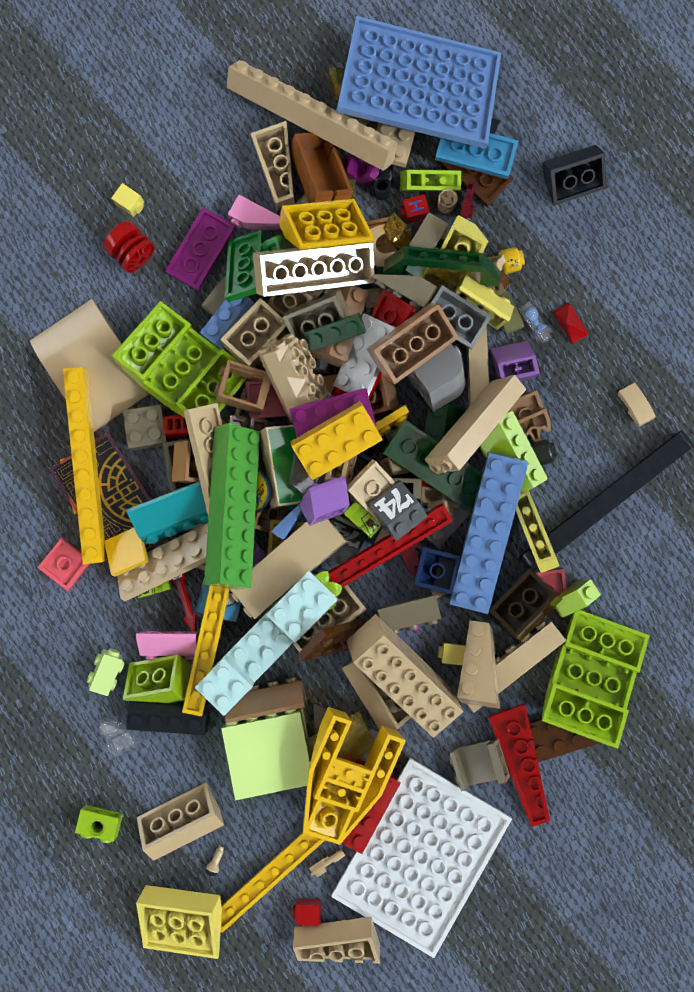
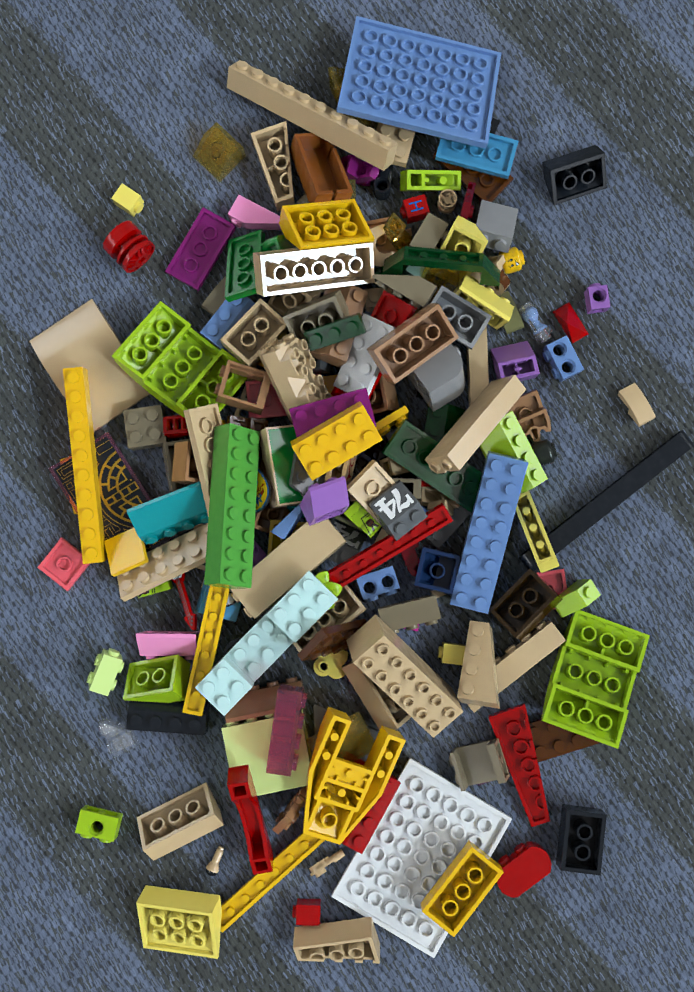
none -> clear yellow slope [193,122,246,182]
none -> red arch [227,765,273,875]
none -> clear pink brick [266,684,308,777]
none -> medium nougat plate [272,786,307,834]
none -> light yellow plate [313,650,348,679]
none -> medium blue brick [356,566,400,602]
none -> yellow brick [420,840,504,937]
none -> light grey brick [475,200,518,253]
none -> red brick [496,841,552,898]
none -> medium blue brick [543,335,584,382]
none -> black brick [556,804,607,876]
none -> medium lavender brick [584,283,610,314]

